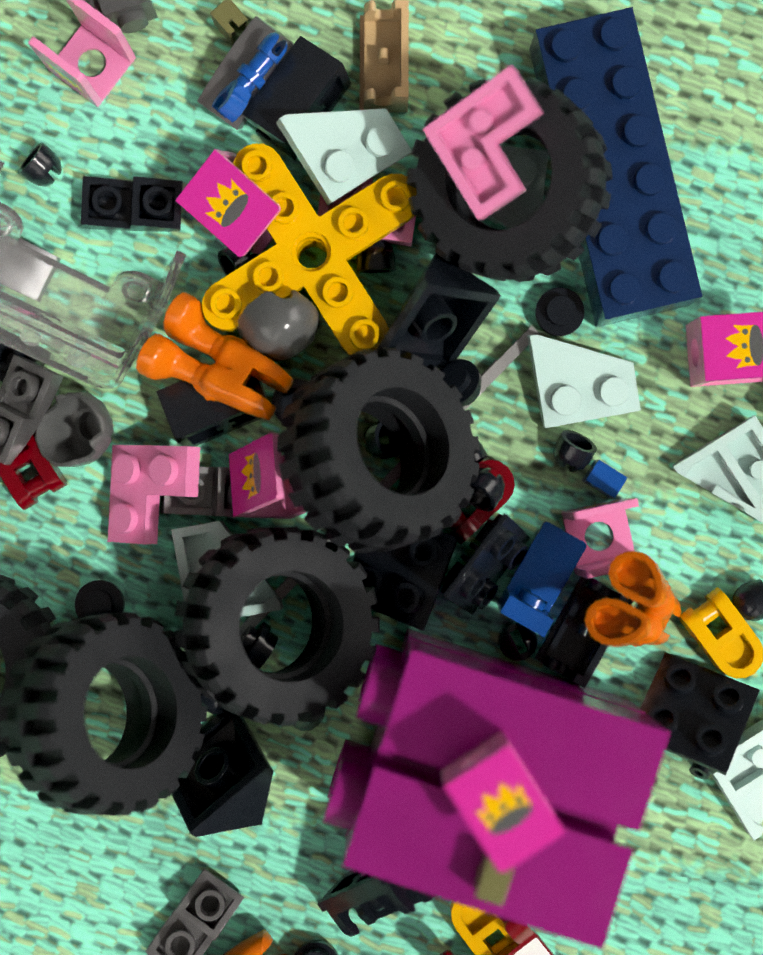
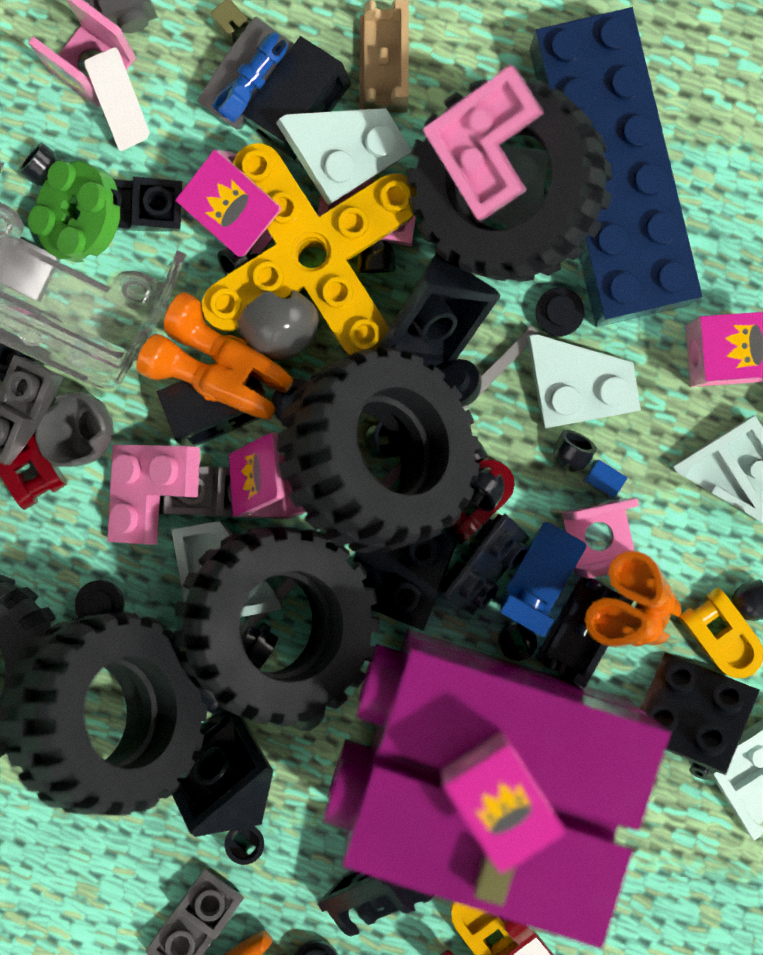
none -> bright green plate [28,160,120,263]
none -> white sticker [84,47,150,151]
none -> black hinge [224,826,264,865]

